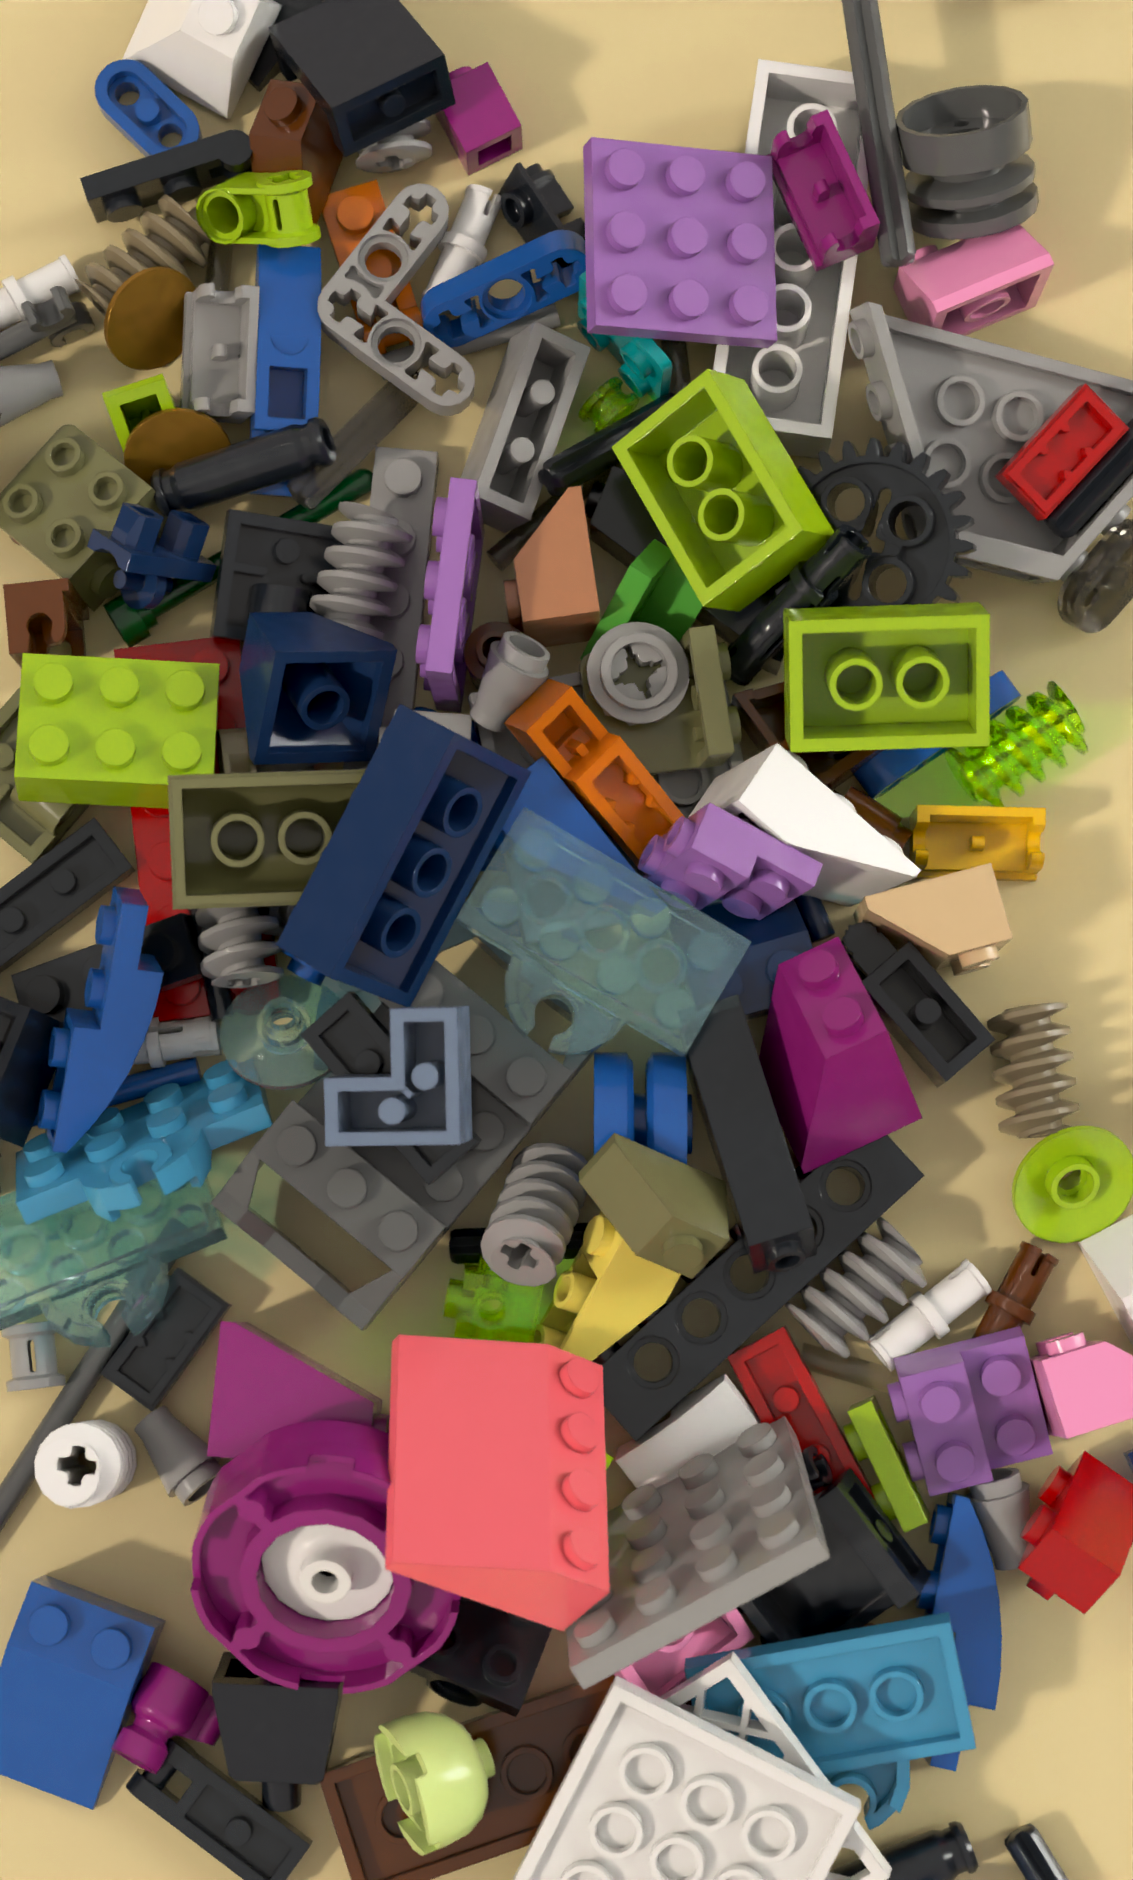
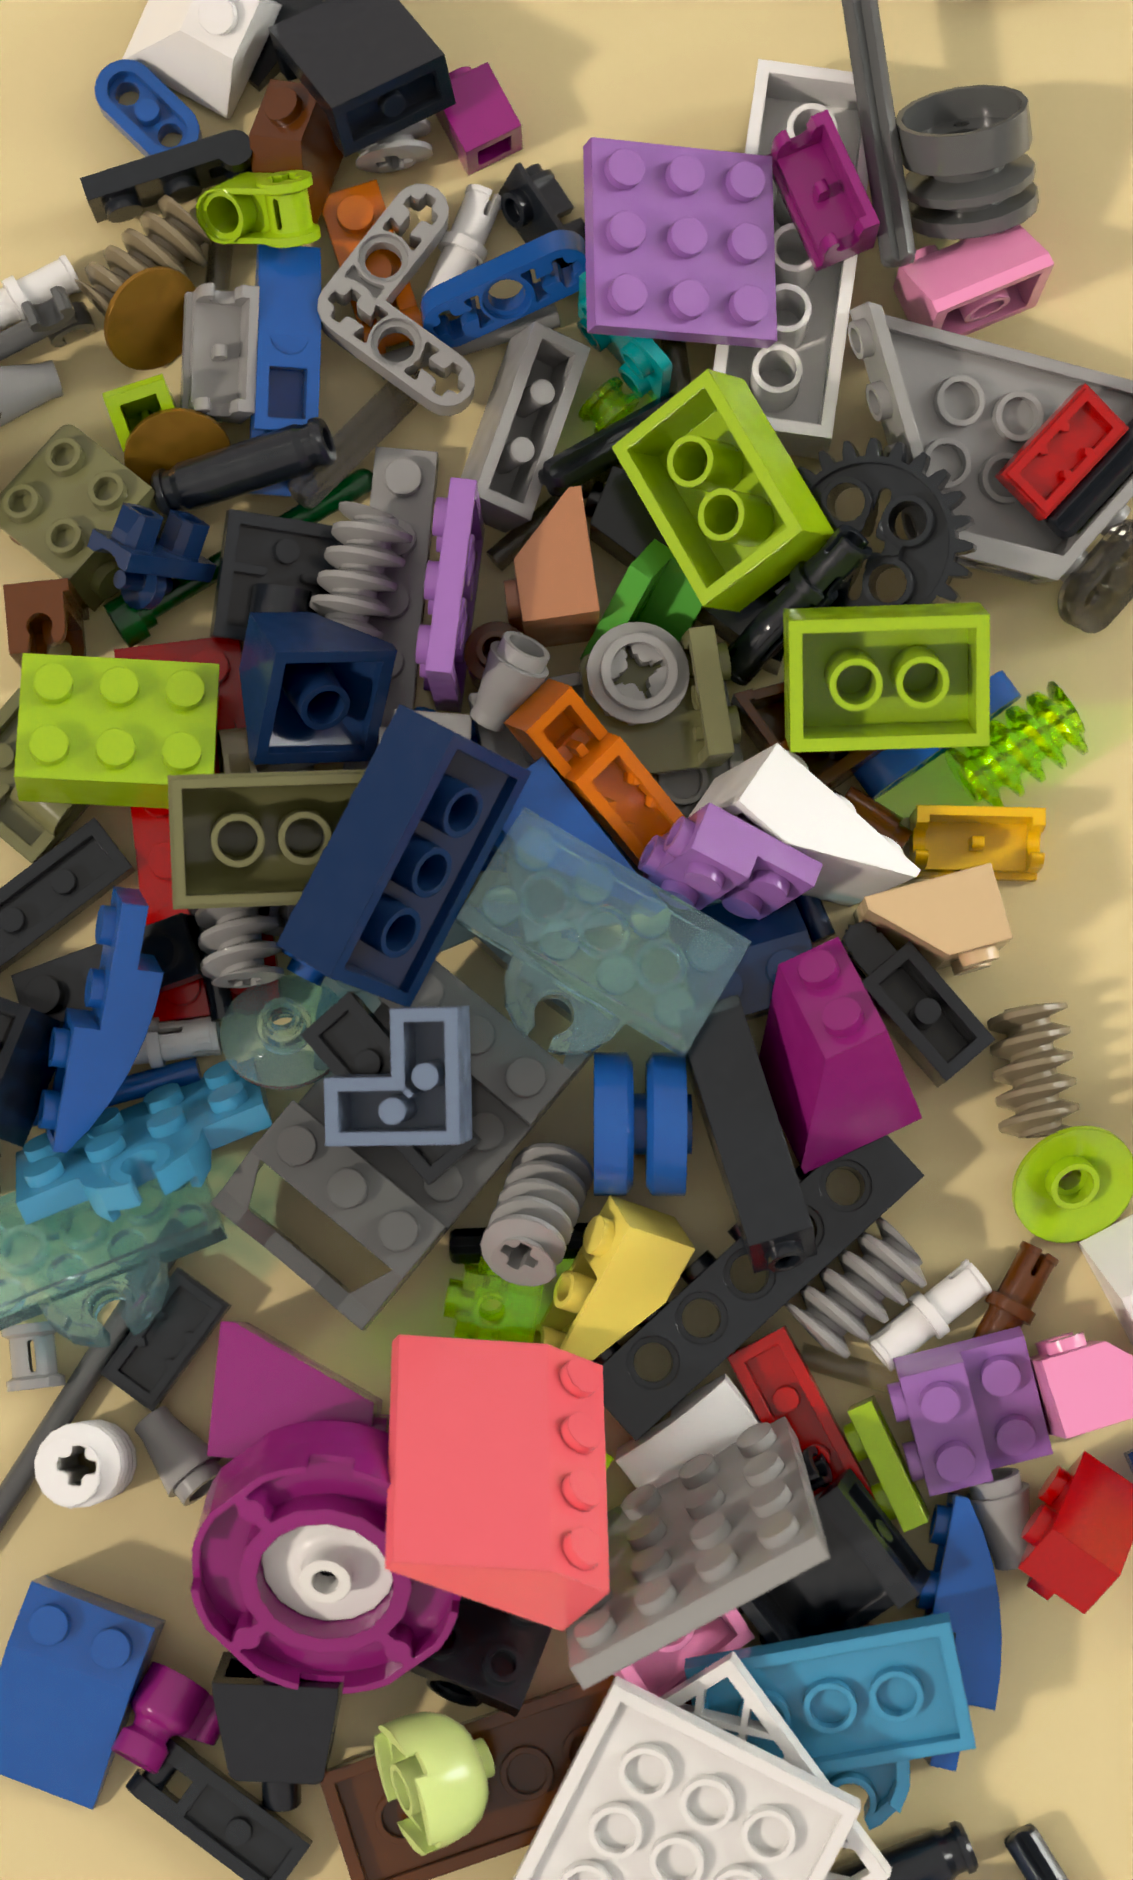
olive slope [579,1133,729,1279] -> none

